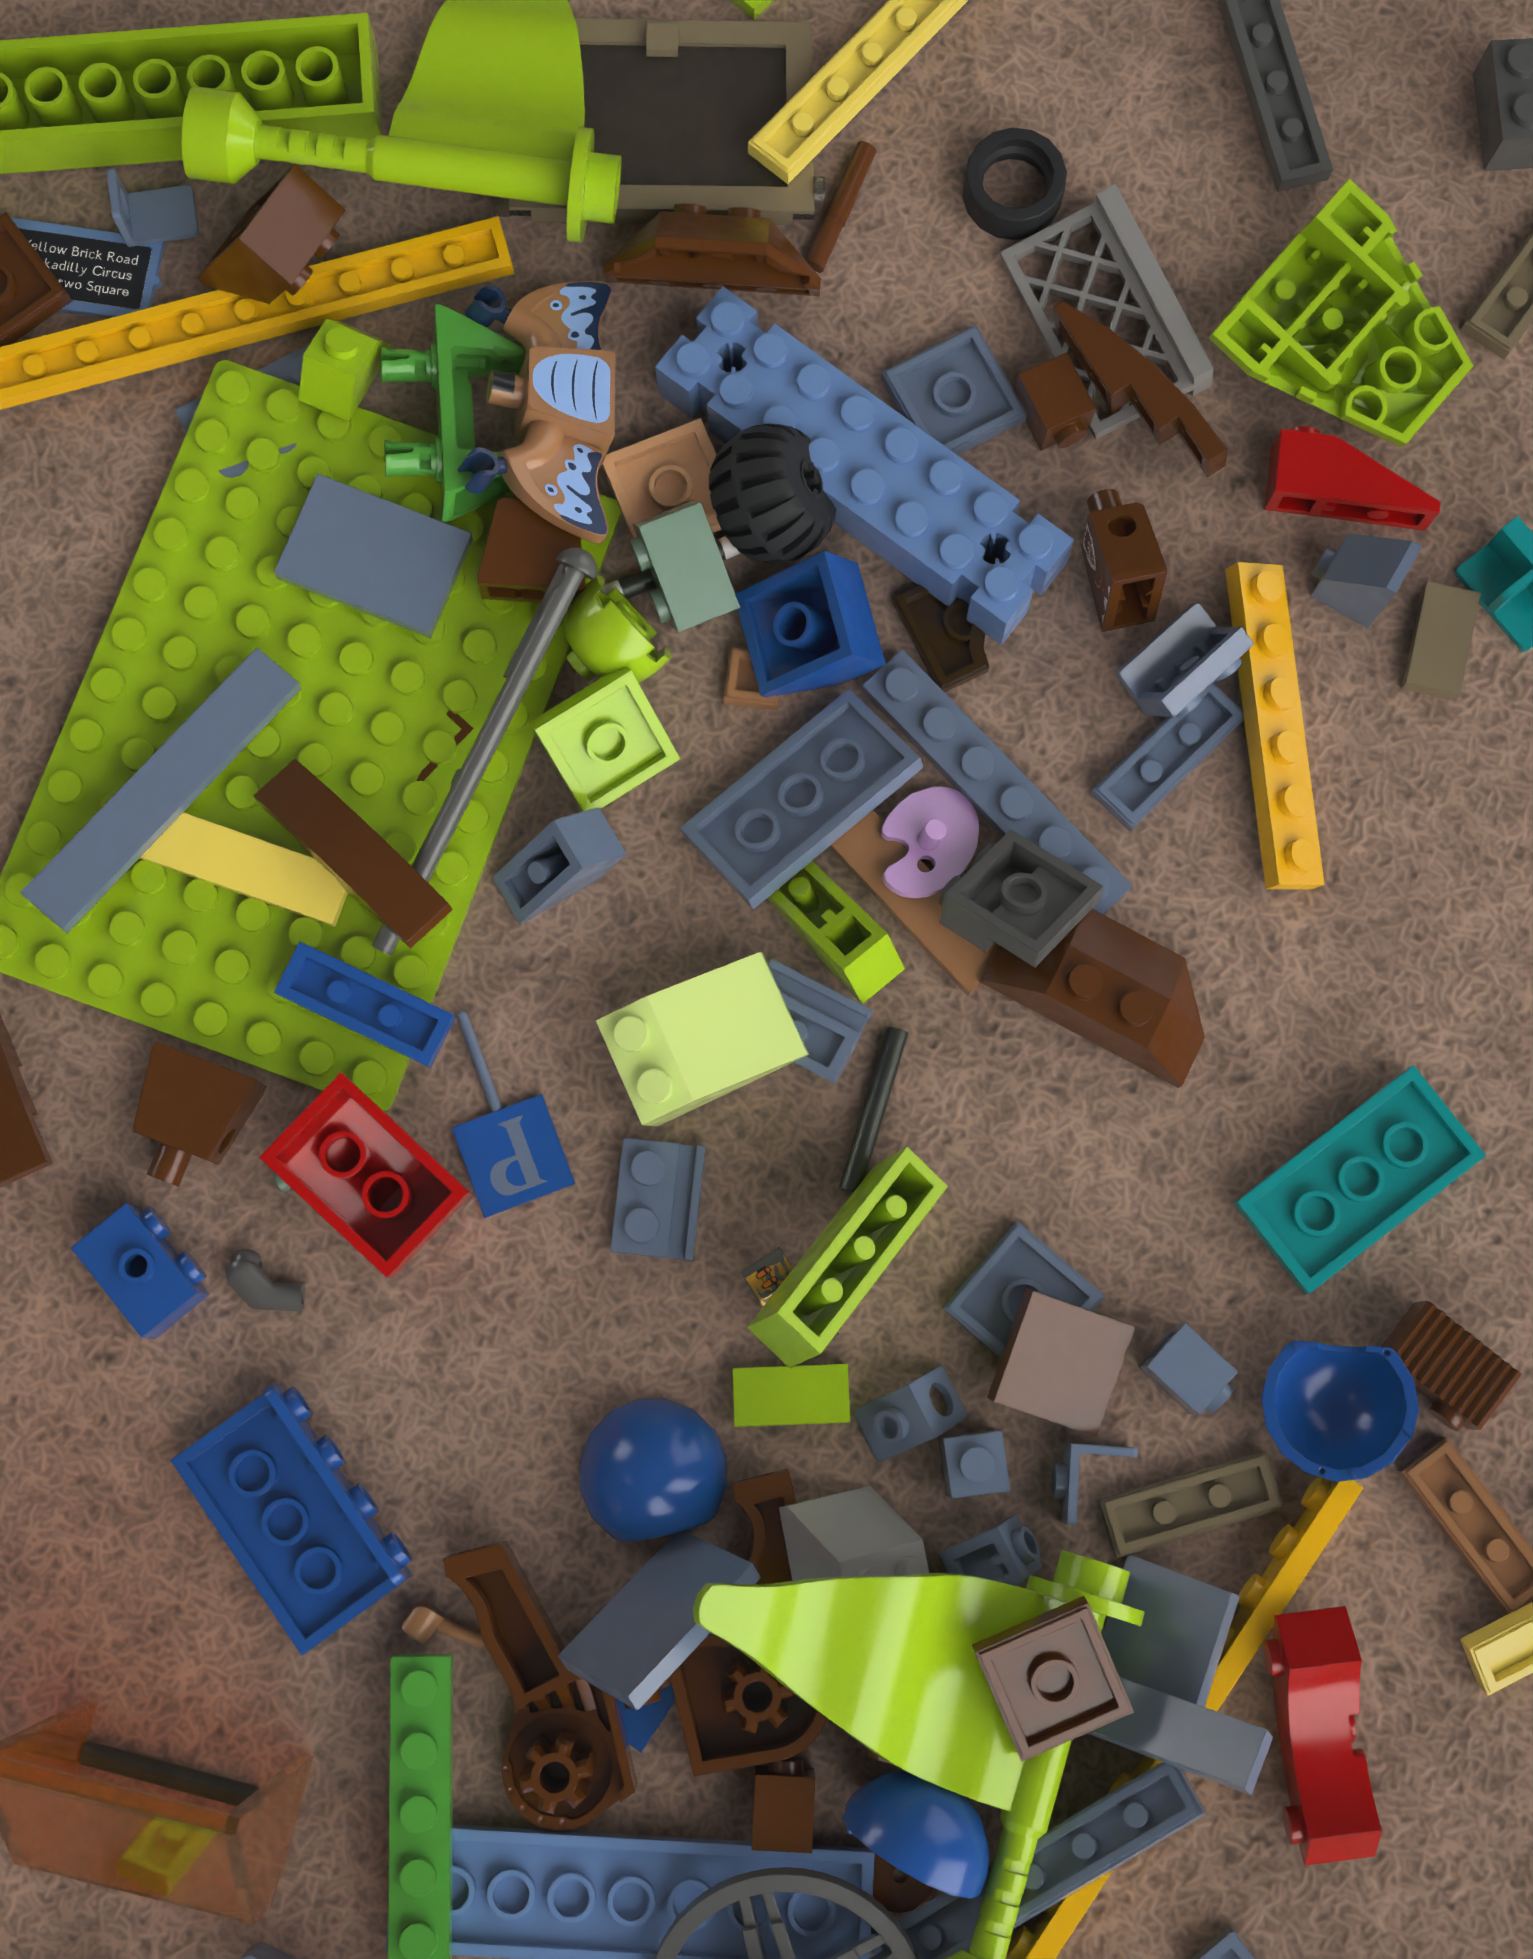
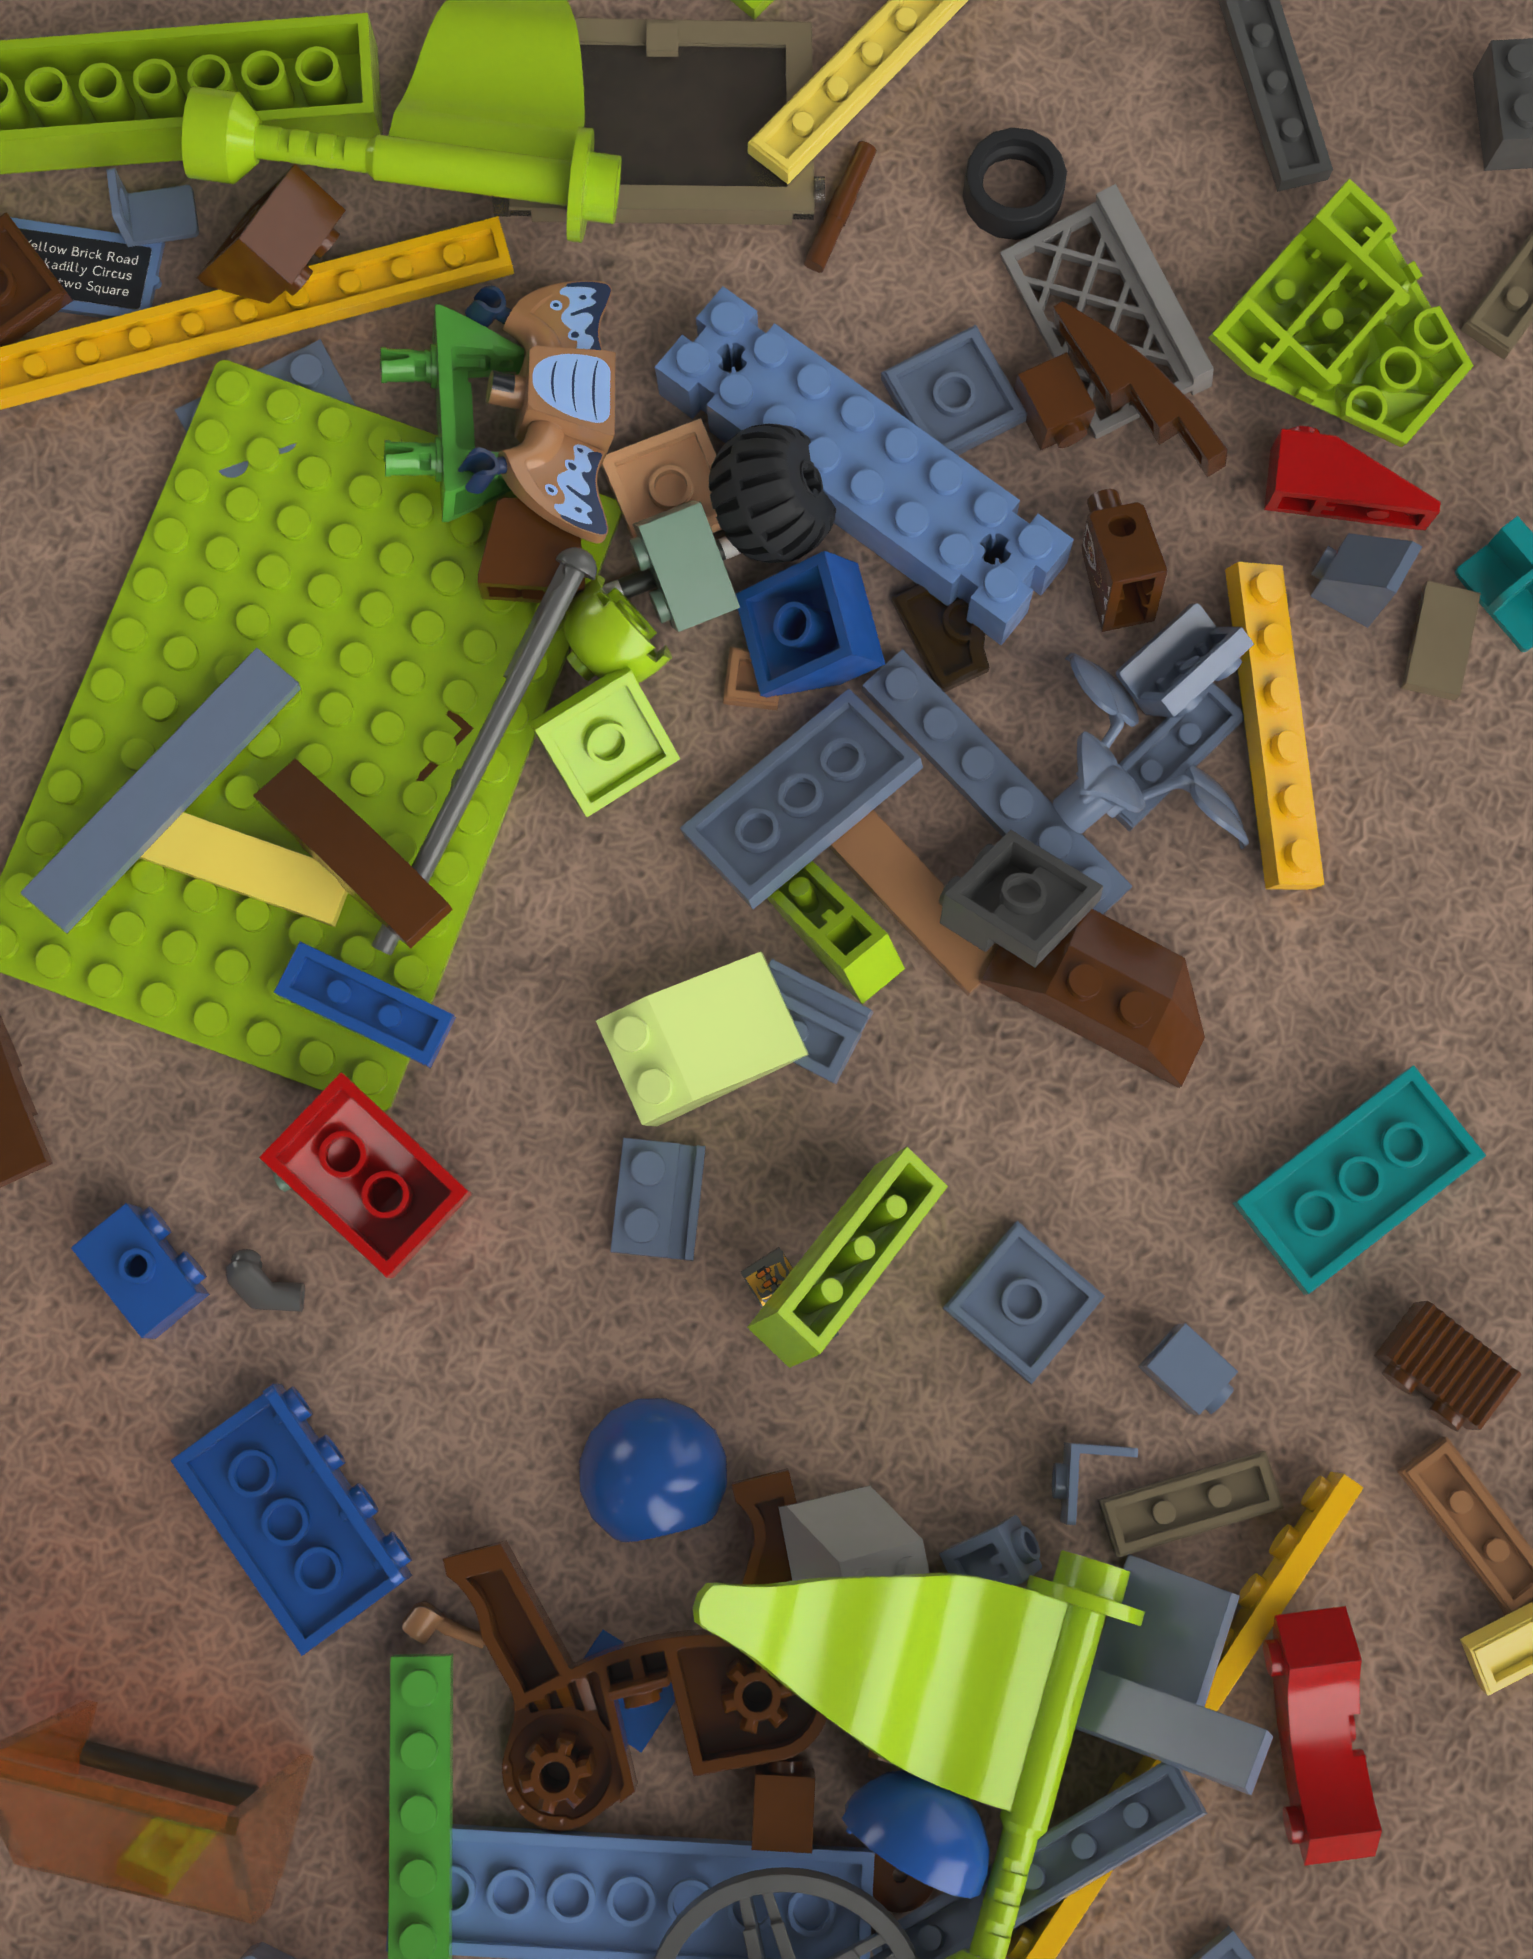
reddish brown torso [133,1041,267,1187] -> none
sand blue tile [274,474,473,638] -> none
lime slope [298,318,393,422] -> none
blue piece [452,1011,575,1218] -> none
sand blue slope [492,807,627,924] -> none
sand blue tile [558,1531,761,1711] -> none
reddish brown wedge [603,203,821,297] -> none
lime tile [732,1364,850,1427] -> none
pearl dark grey bar [838,1027,908,1193] -> none
sand blue bracket [854,1366,967,1462] -> none
lavender piece [880,786,979,899] -> none
sand blue brick [938,1430,1011,1499] -> none
tile [972,1596,1134,1762] -> none
tile [987,1288,1135,1437] -> none
blue cylinder [1261,1341,1419,1482] -> none
none -> sand blue plant [1053,653,1249,849]

